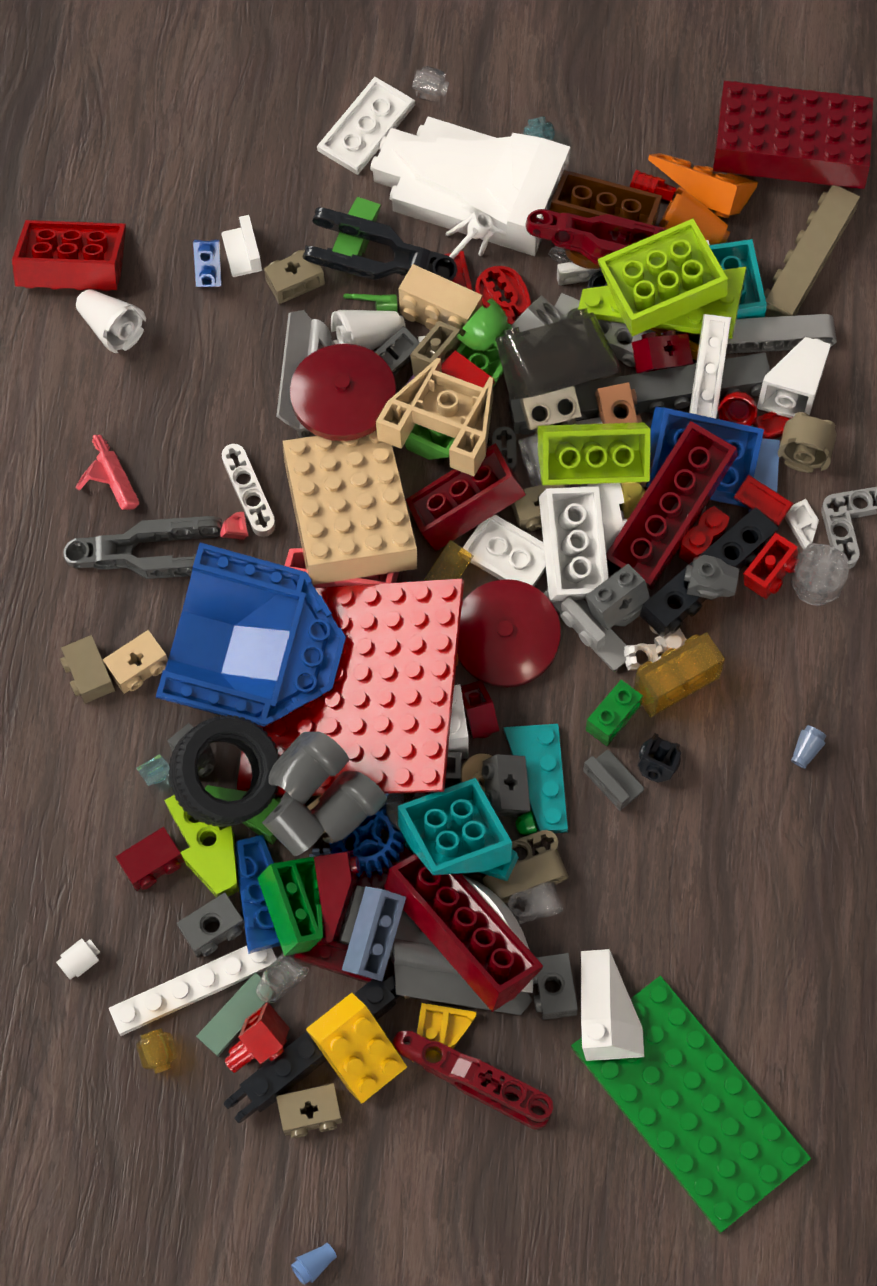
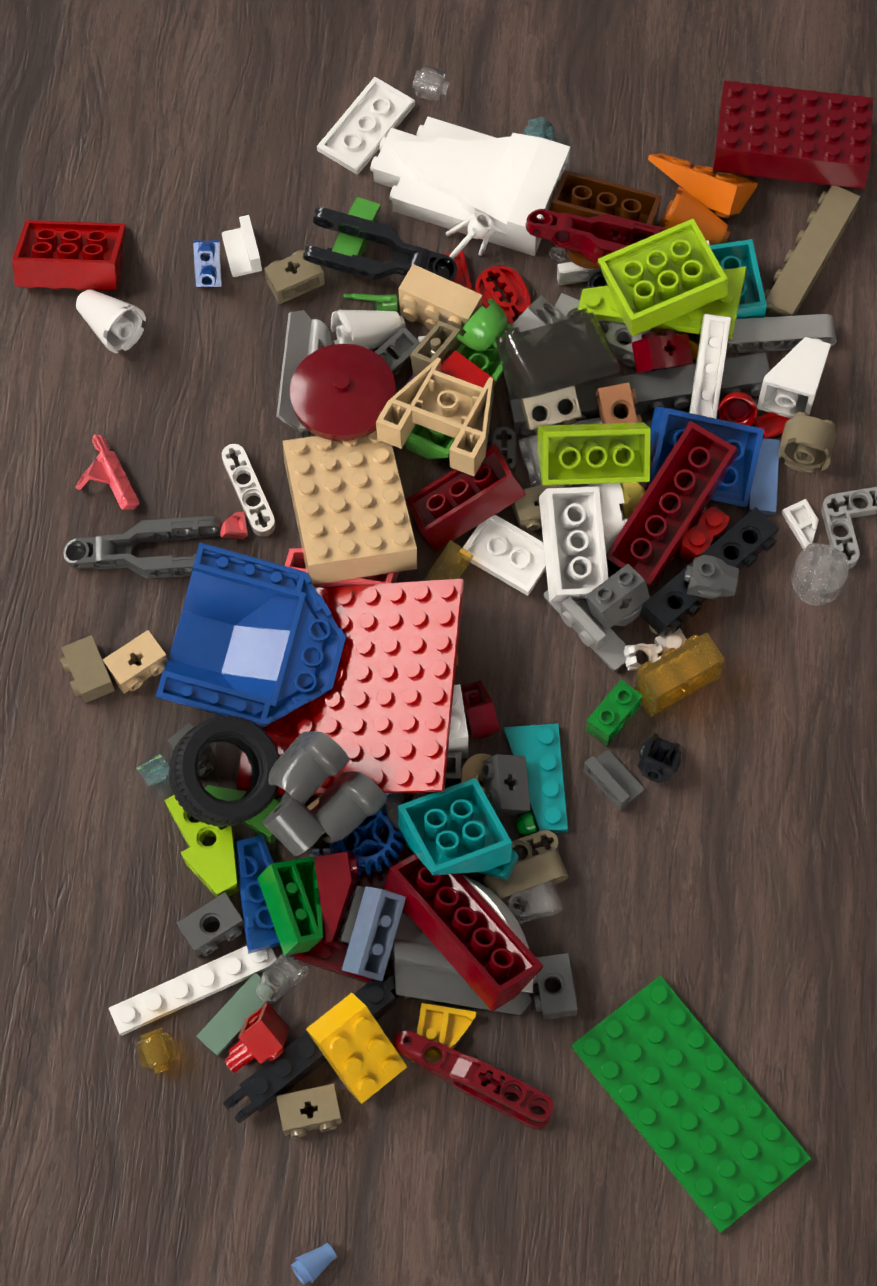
white brick [56,938,100,980] -> none
dark red brick [115,826,184,891] -> none
dark red dish [457,579,561,688] -> none
white wedge [581,949,644,1061] -> none
red hinge [630,169,677,201] -> none
red tile [733,475,793,527] -> none
red brick [743,532,799,600] -> none
sand blue cone [791,725,826,769] -> none

